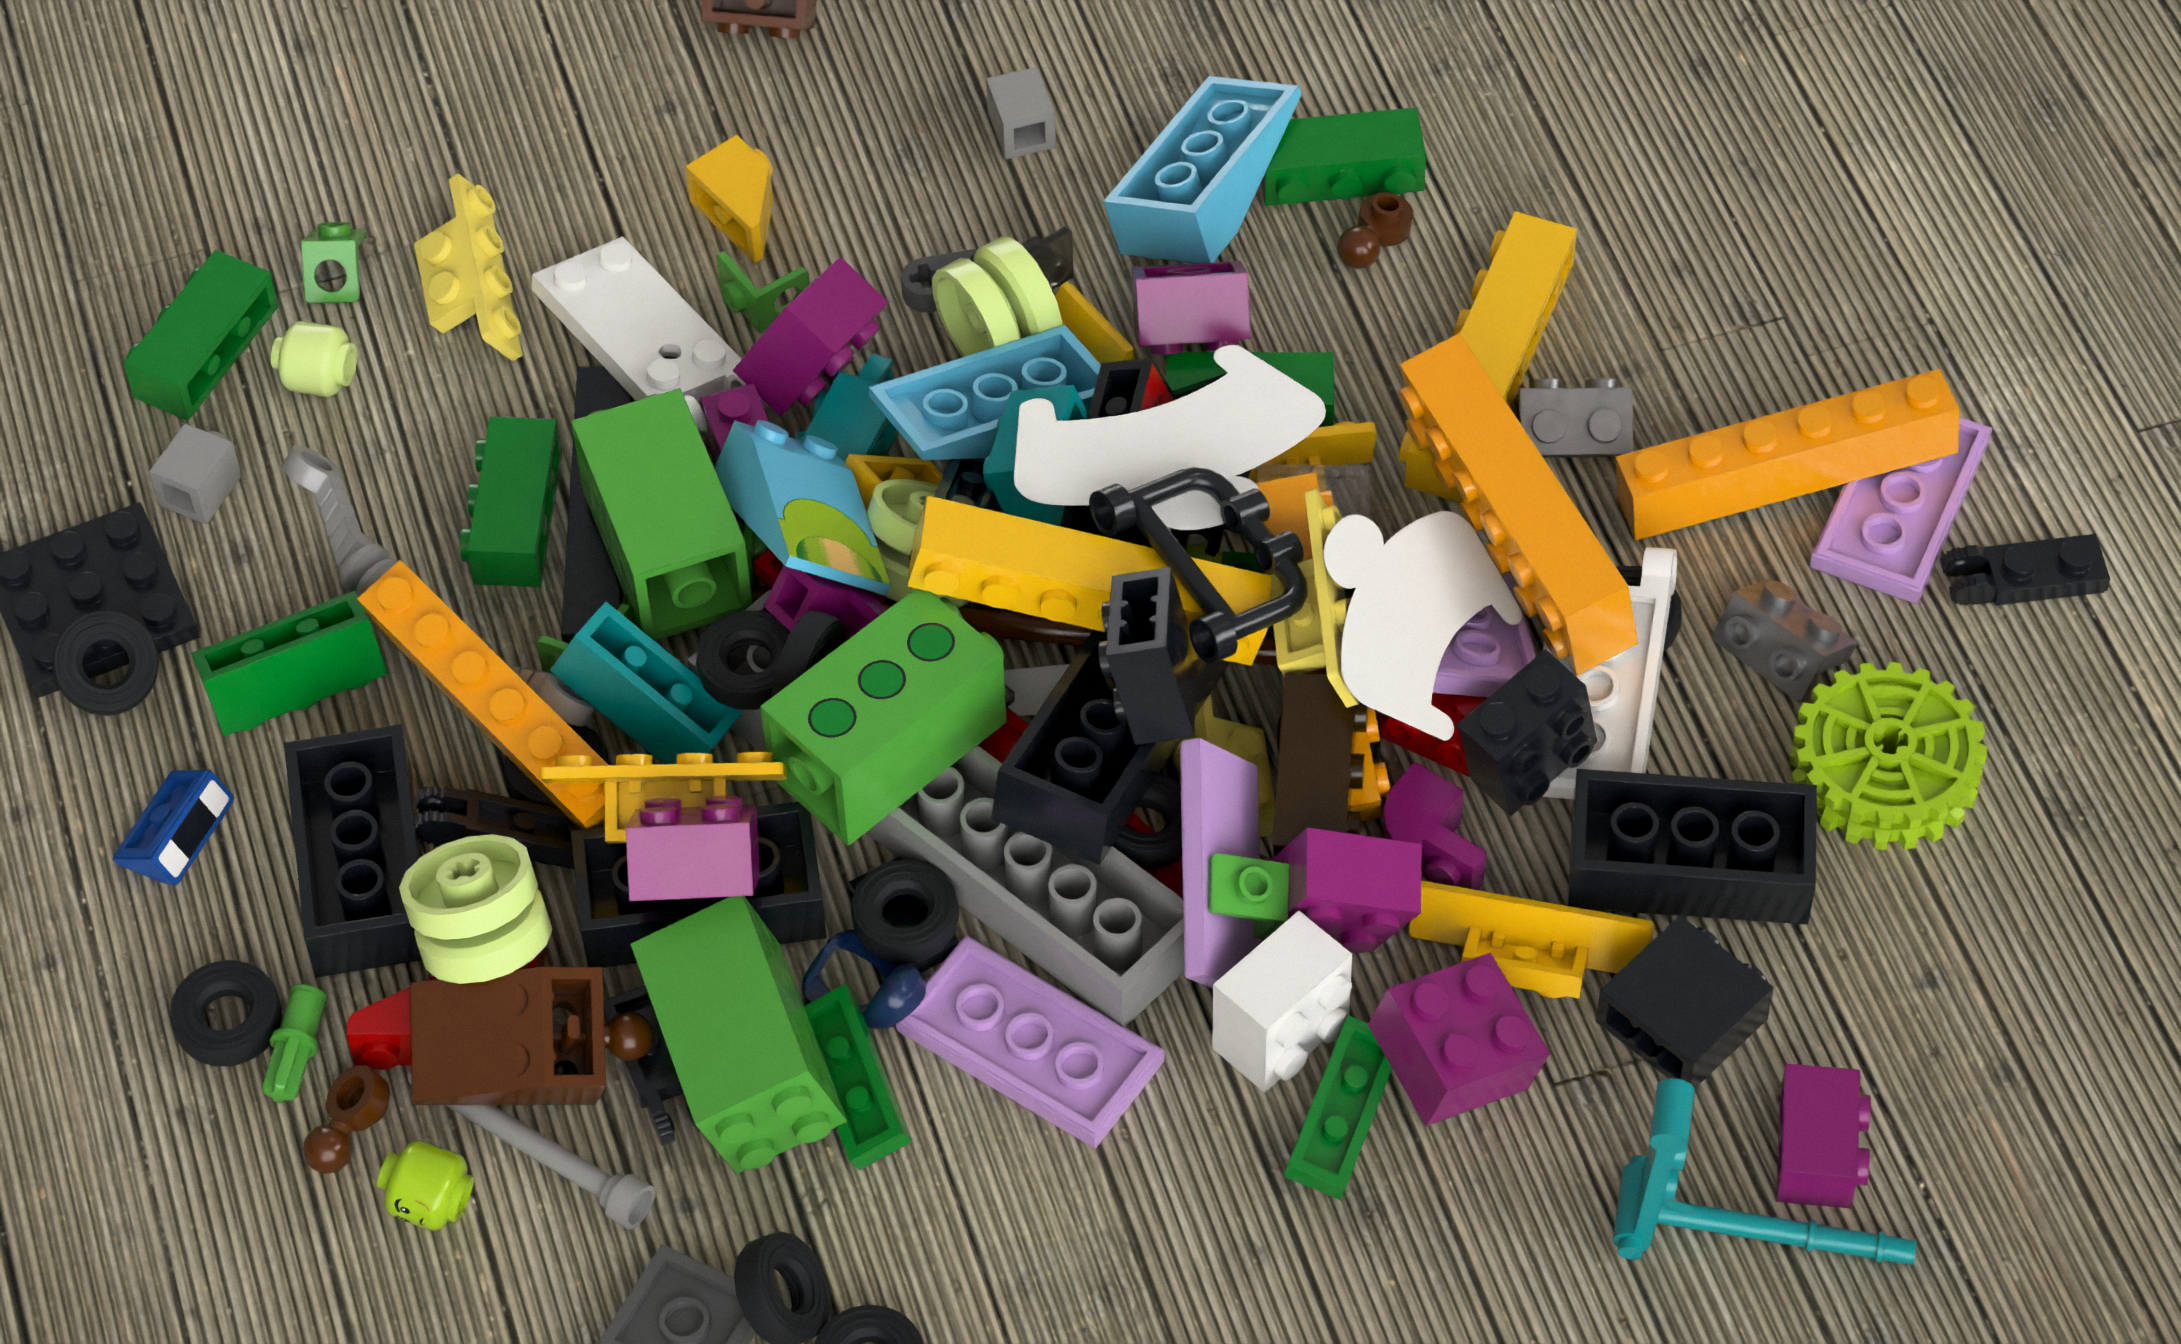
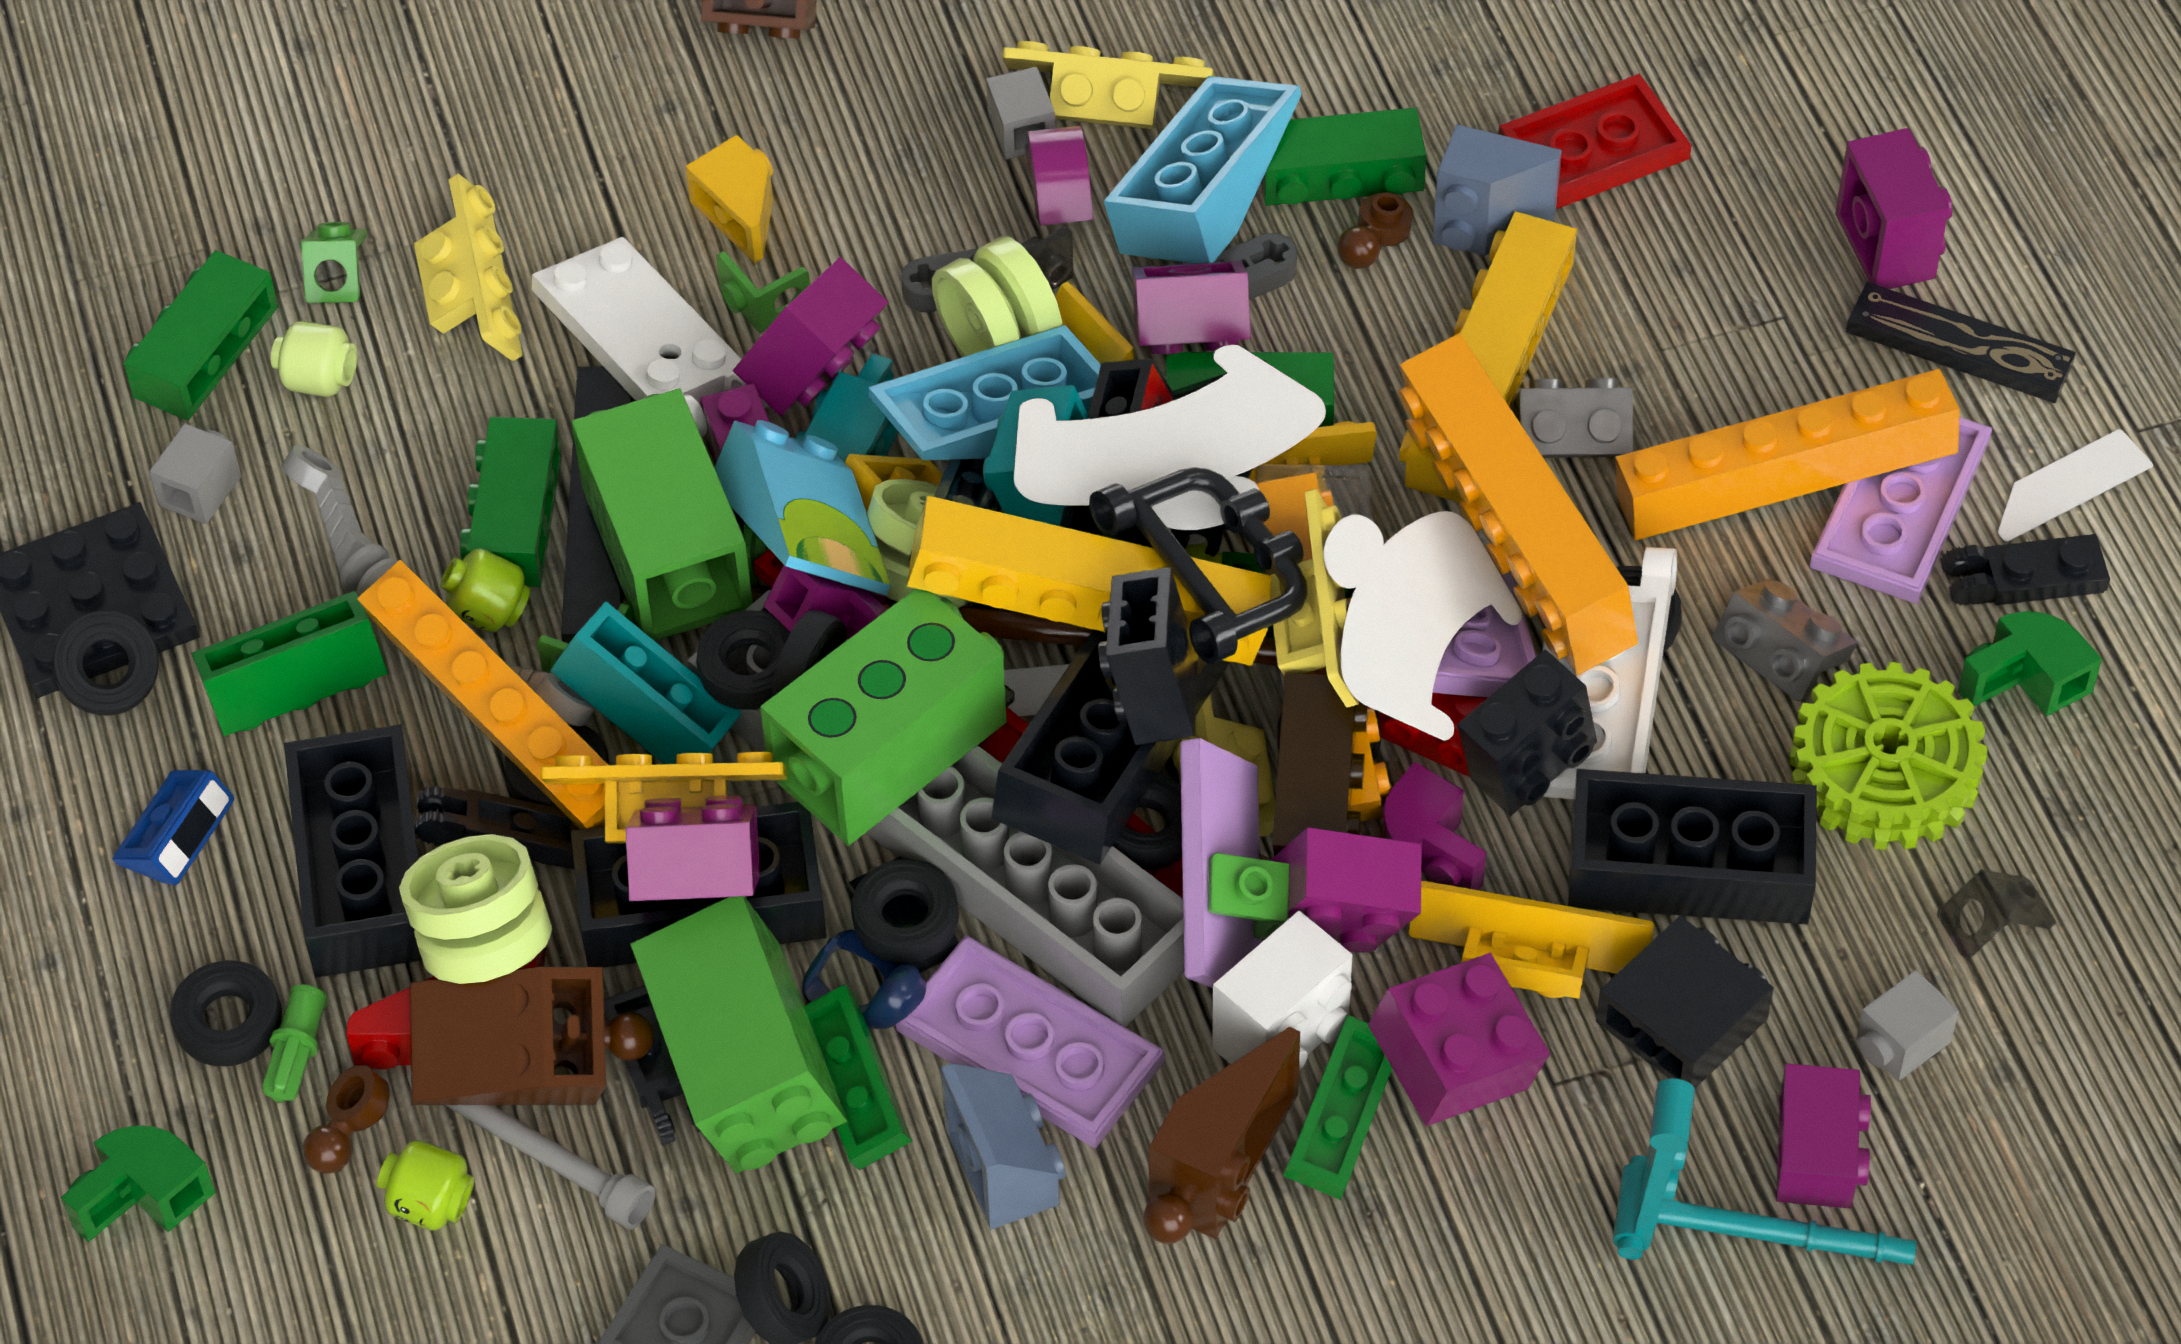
none -> green brick [61,1125,215,1242]
none -> lime head [440,548,530,633]
none -> sand blue slope [940,1063,1066,1230]
none -> light yellow bracket [1002,41,1215,129]
none -> magenta brick [1025,126,1094,226]
none -> reddish brown slope [1143,1027,1300,1244]
none -> dark grey beam [1214,233,1297,300]
none -> sand blue slope [1433,124,1562,256]
none -> red plate [1498,73,1692,209]
none -> magenta brick [1835,128,1952,289]
none -> black tile [1846,282,2076,403]
none -> light grey brick [1856,970,1959,1082]
none -> clear smoke bracket [1937,869,2056,958]
none -> green brick [1958,611,2102,717]
none -> white sticker [1998,429,2153,542]

